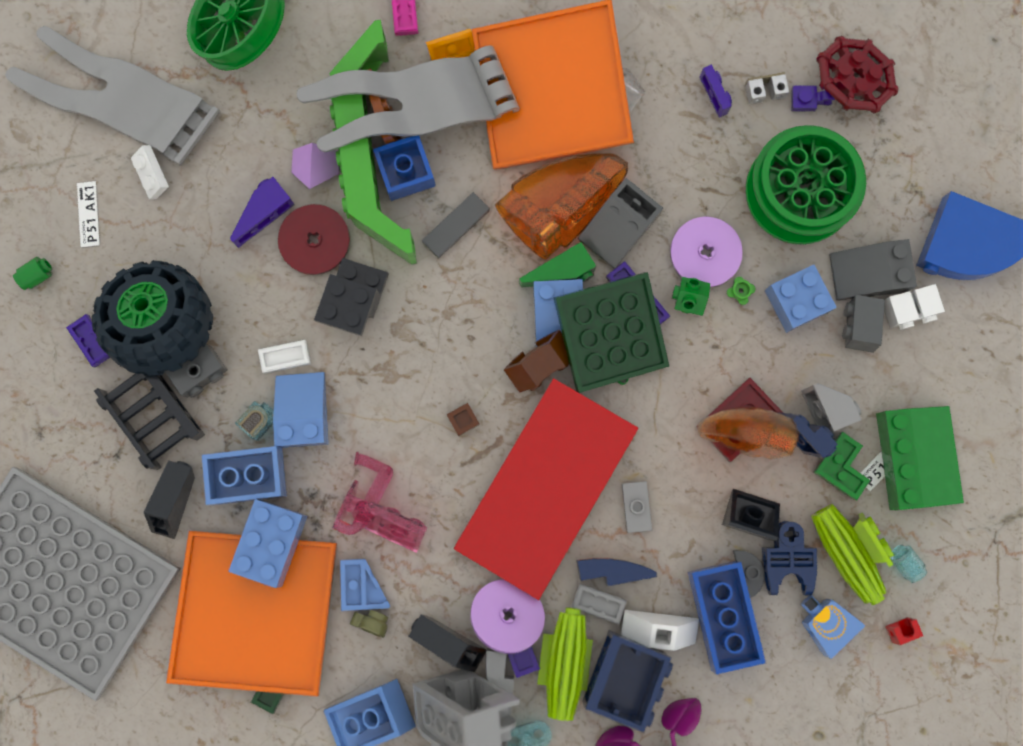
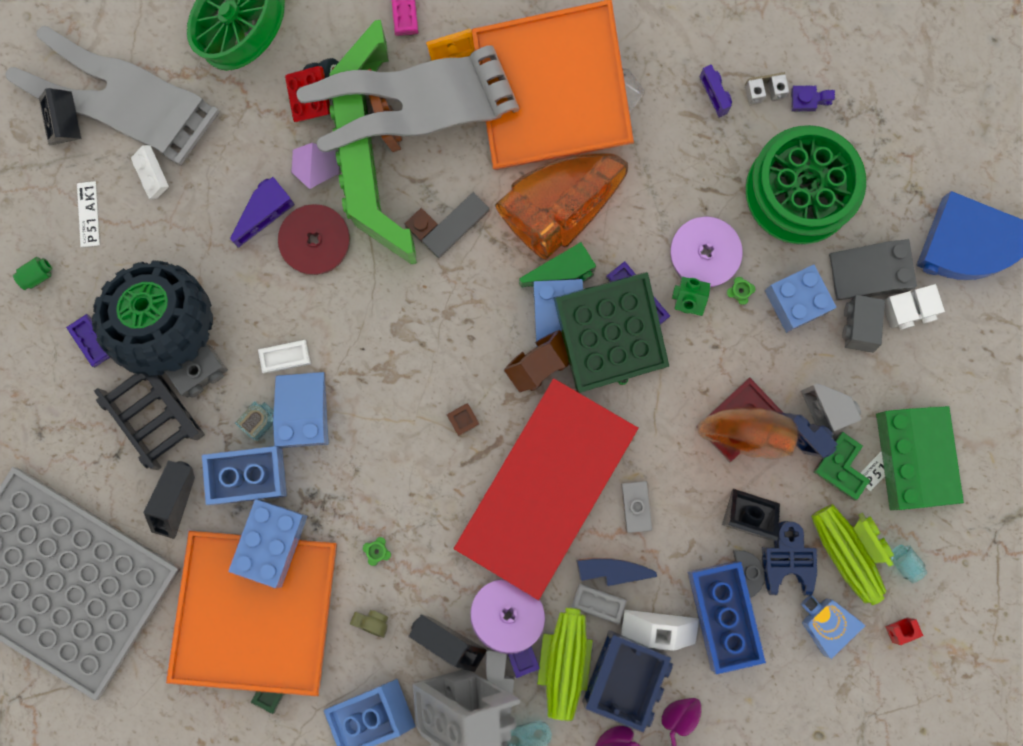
black bracket [314,258,389,336] -> none
clear pink plate [332,451,428,553] -> none
medium blue wing [340,559,390,611] -> none
blue brick [373,136,436,201] -> none
dark grey slope [578,178,663,269] -> none
dark red plate [816,36,899,113] -> none
none -> black slope [39,88,81,145]
none -> red plate [285,58,339,122]
none -> bright green plate [363,537,391,566]
none -> reddish brown plate [404,208,438,243]

